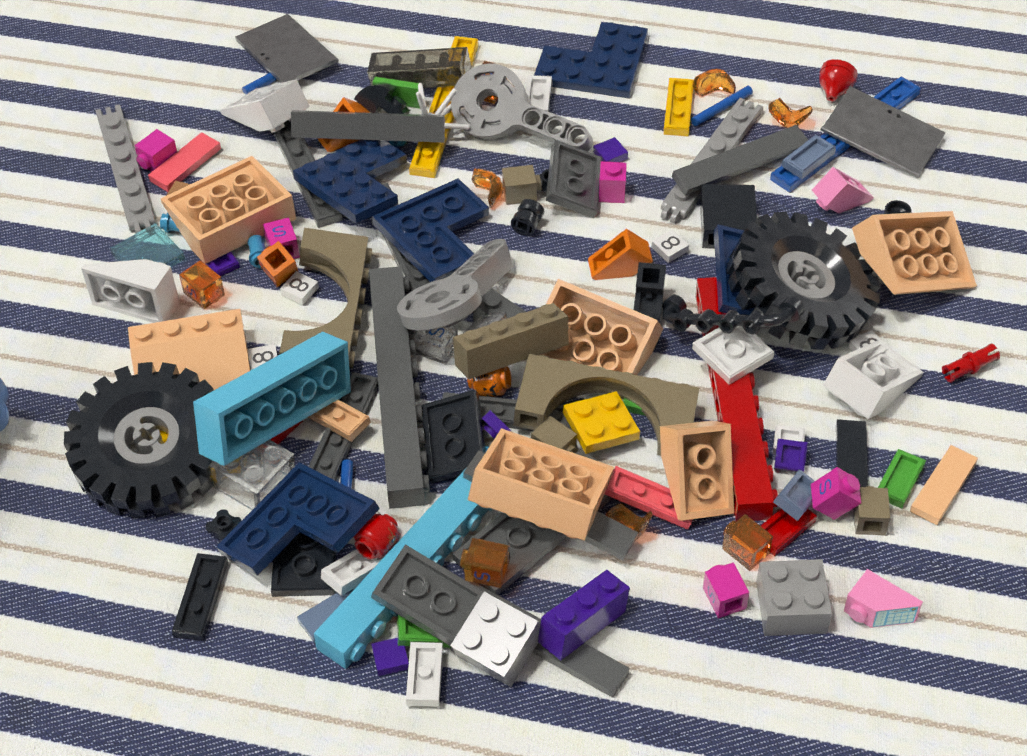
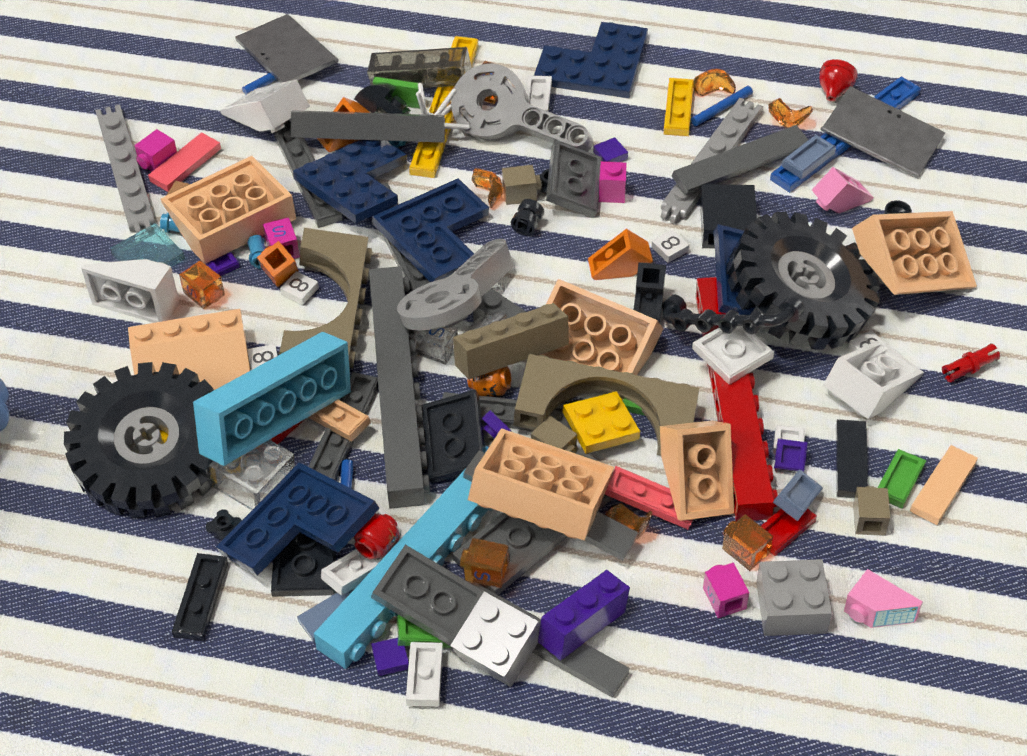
dark pink brick [811,467,861,520] -> none

